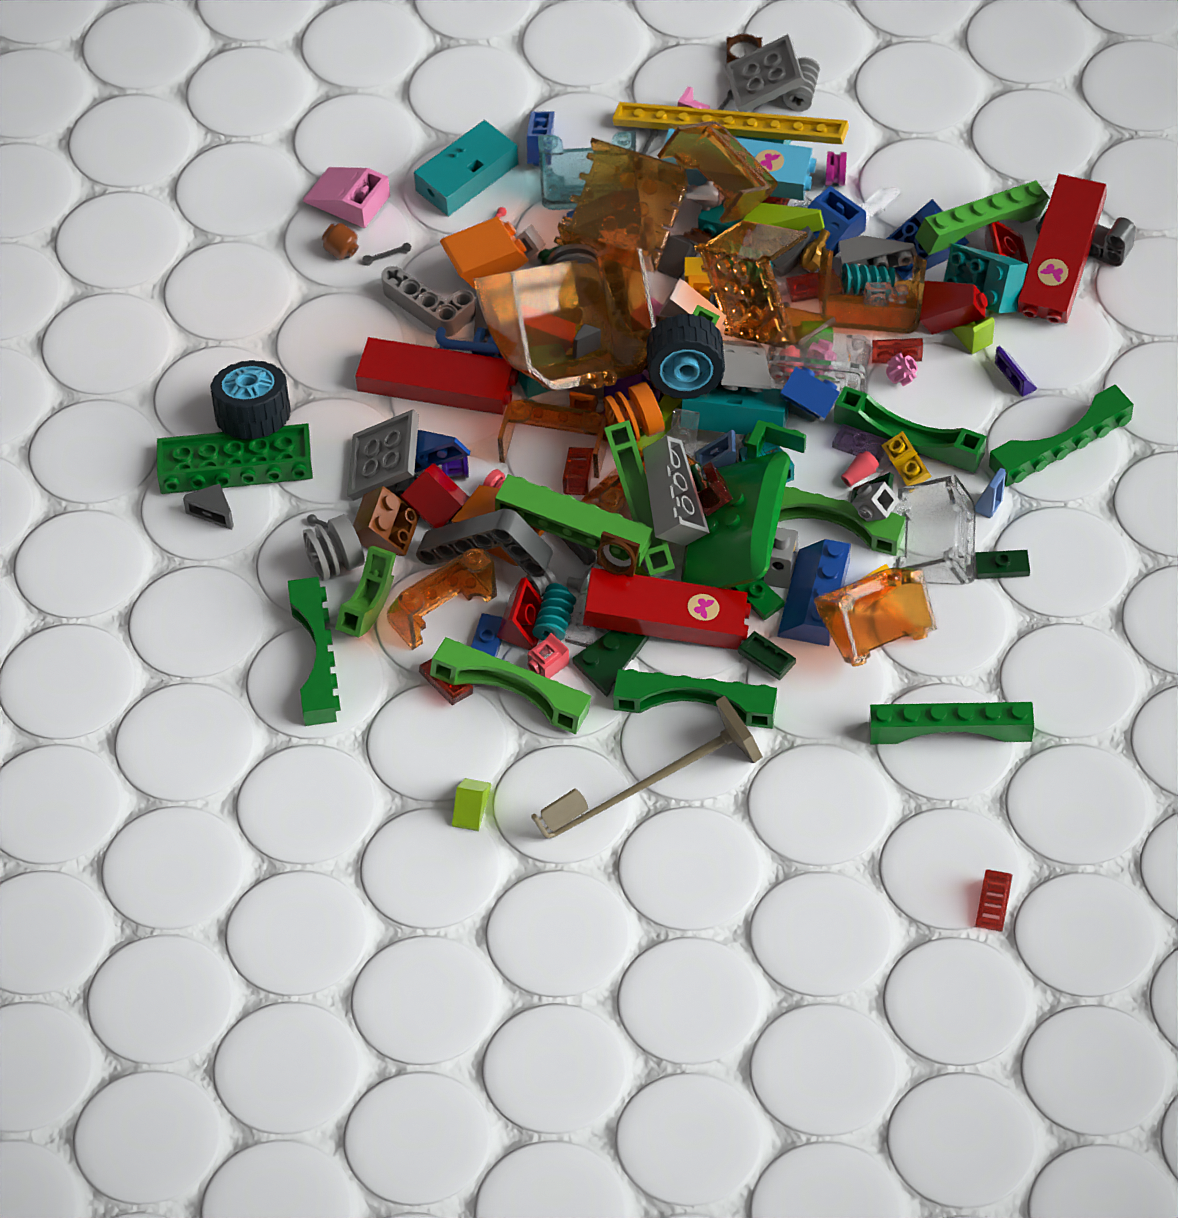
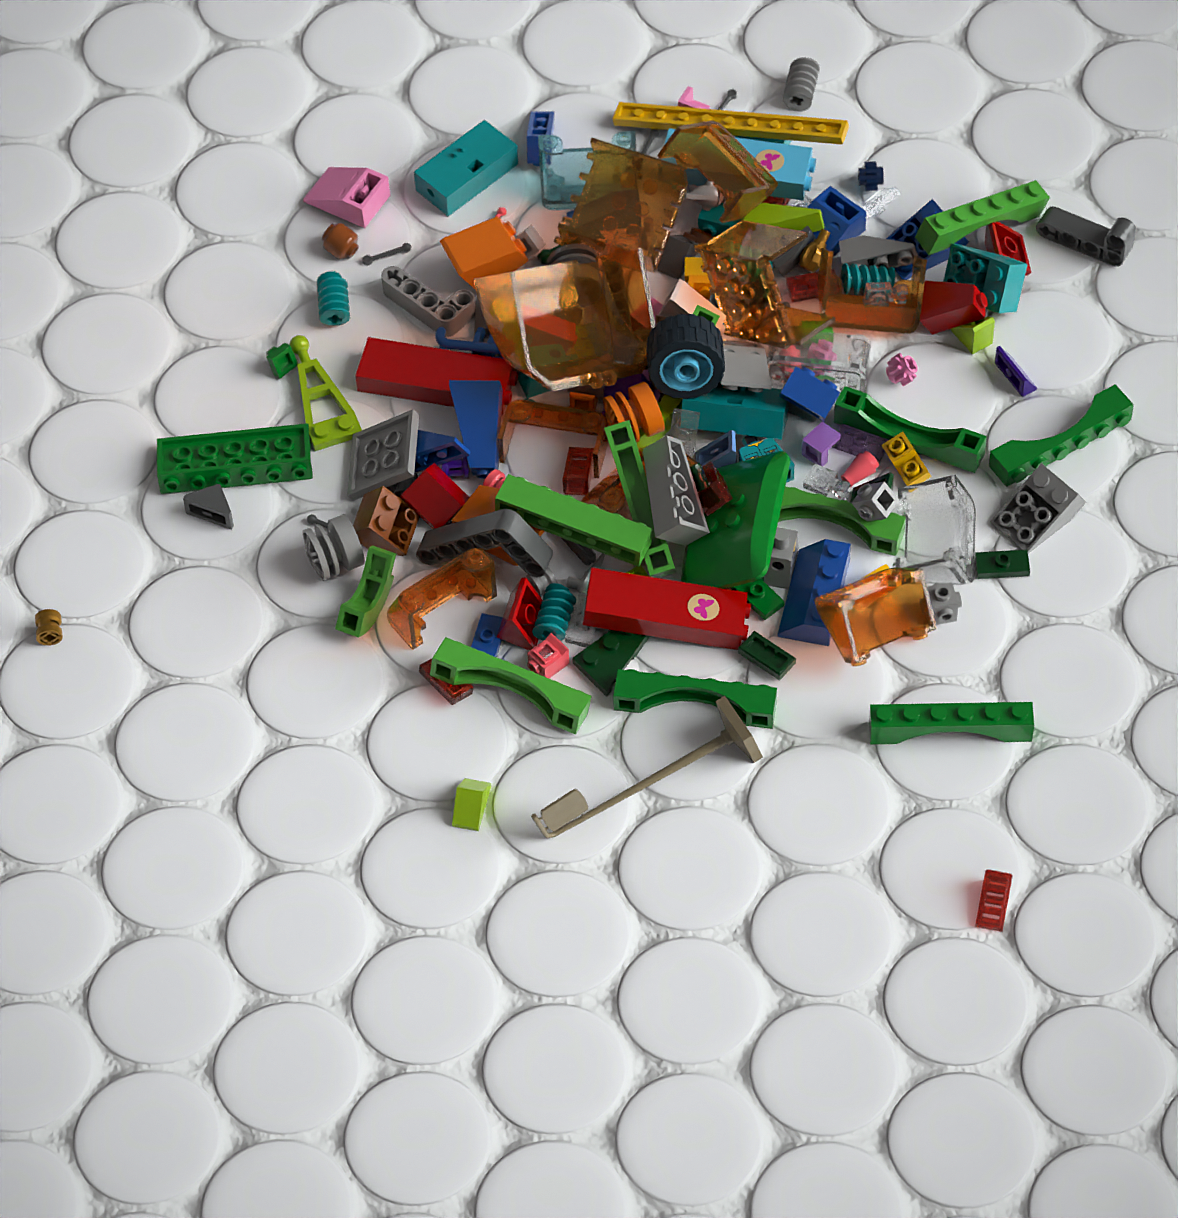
black wheel [210,360,291,439] -> none
green arch [288,577,341,726] -> none
dark grey slope [572,324,601,359] -> none
reddish brown piece [596,531,640,577] -> none
light grey plate [725,34,805,112] -> none
reddish brown piece [726,34,762,64] -> none
green bracket [744,420,806,459] -> none
dark pink wheel [826,151,847,186] -> none
clear red plate [871,338,923,364] -> none
medium blue slope [974,468,1006,518] -> none
red brick [1018,173,1107,324] -> none
none -> pearl gold wheel [35,609,63,645]
none -> green tile [266,343,298,379]
none -> lime plate [289,335,362,451]
none -> teal piece [317,271,350,326]
none -> blue slope [449,380,503,479]
none -> medium lavender panel [802,422,841,468]
none -> clear plate [803,464,851,501]
none -> dark blue gear [858,161,884,191]
none -> light grey brick [922,582,962,626]
none -> light grey slope [990,463,1086,554]

